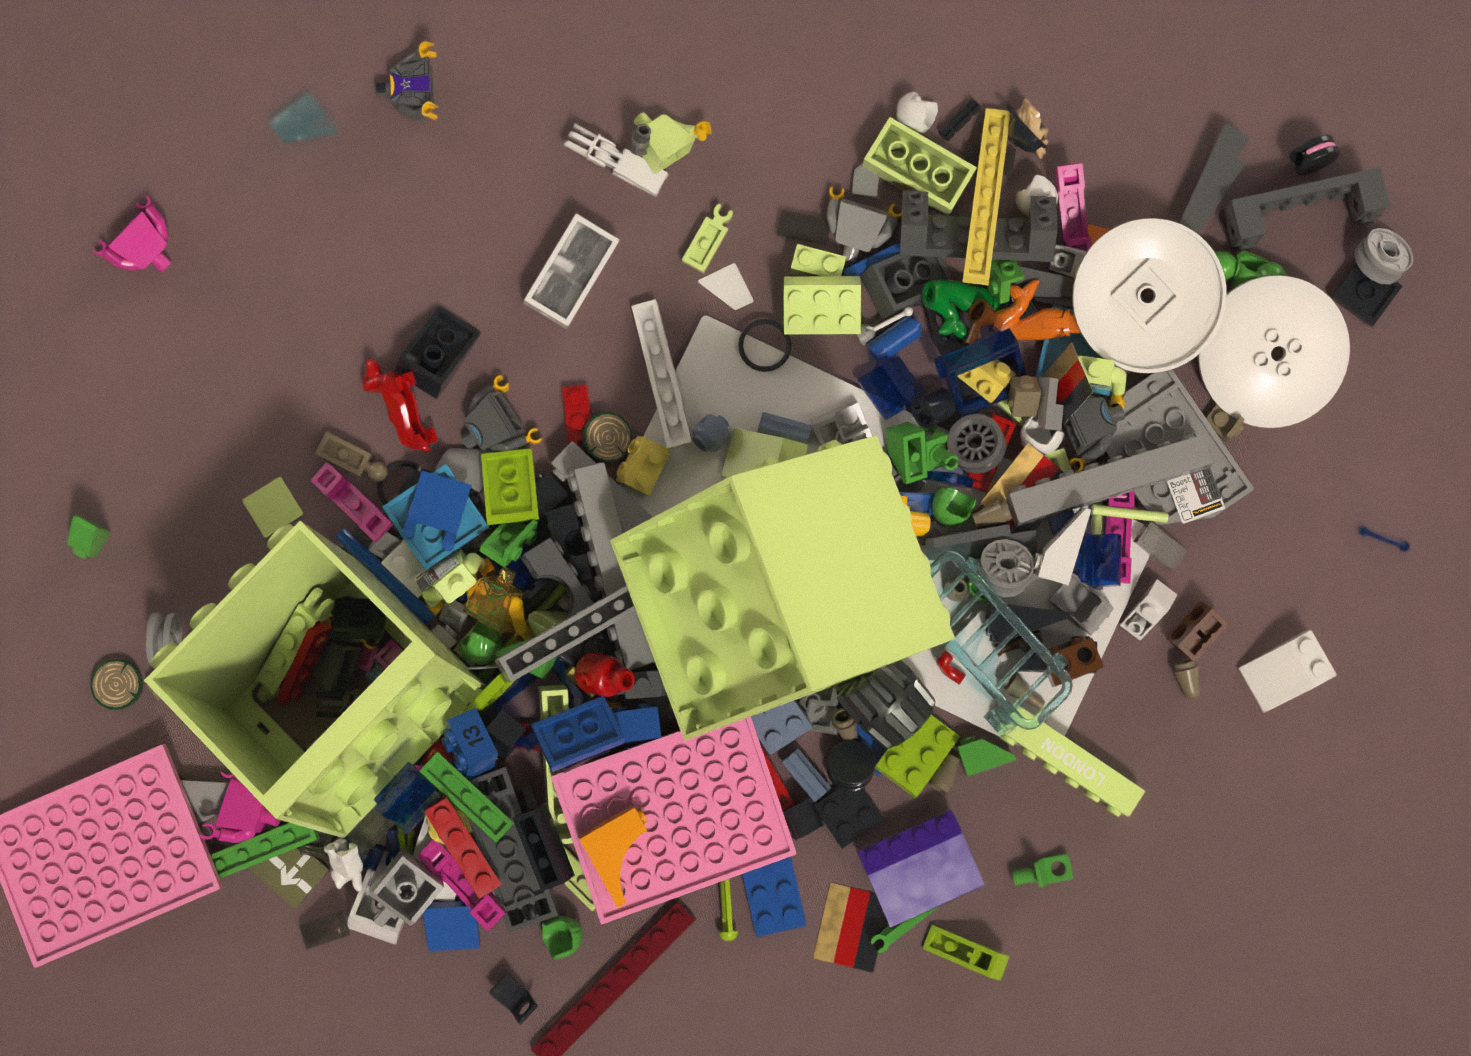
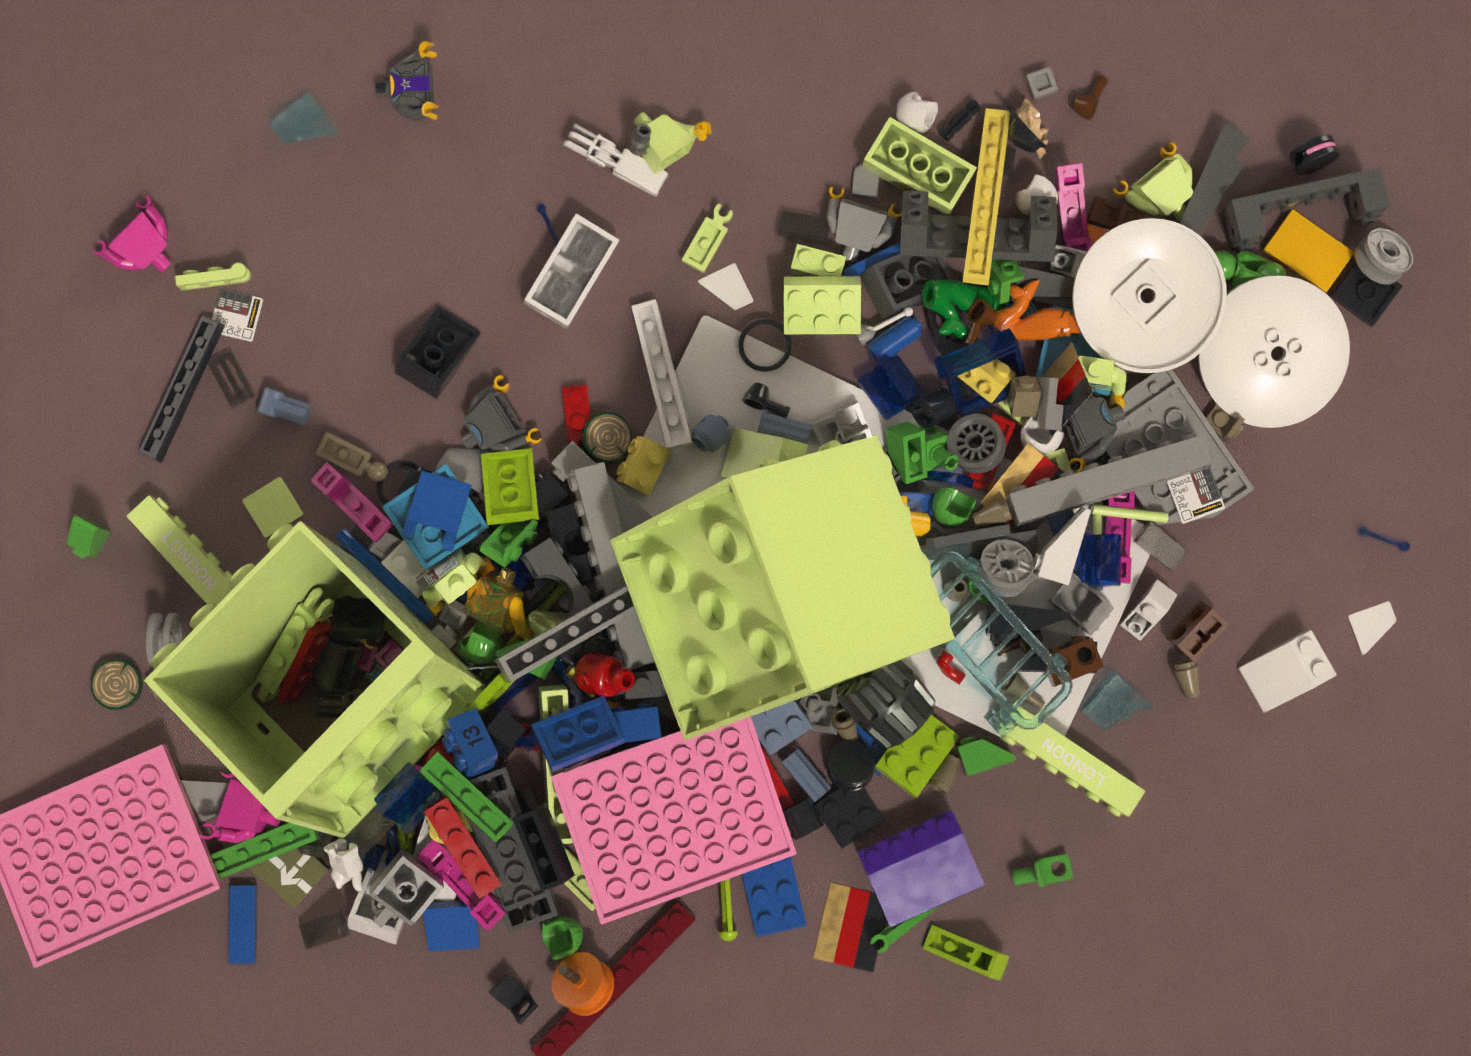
red animal [362,358,438,452] -> none
light orange arch [578,805,648,908] -> none
none -> yellowish green brick [127,495,233,605]
none -> black tile [138,316,225,463]
none -> yellowish green plate [175,263,251,291]
none -> clear smoke tile [208,352,255,408]
none -> sticker [212,289,263,342]
none -> blue tile [228,885,257,964]
none -> sand blue piece [256,387,311,426]
none -> clear blue hinge [536,204,559,248]
none -> orange wheel [552,952,614,1016]
none -> black bar [742,383,790,418]
none -> light grey plate [1025,67,1058,100]
none -> reddish brown bar [1073,75,1109,121]
none -> clear light blue slope [1079,671,1153,730]
none -> reddish brown slope [1087,196,1146,229]
none -> yellowish green torso [1113,142,1193,221]
none -> yellow tile [1263,209,1355,293]
none -> white sticker [1348,601,1397,655]

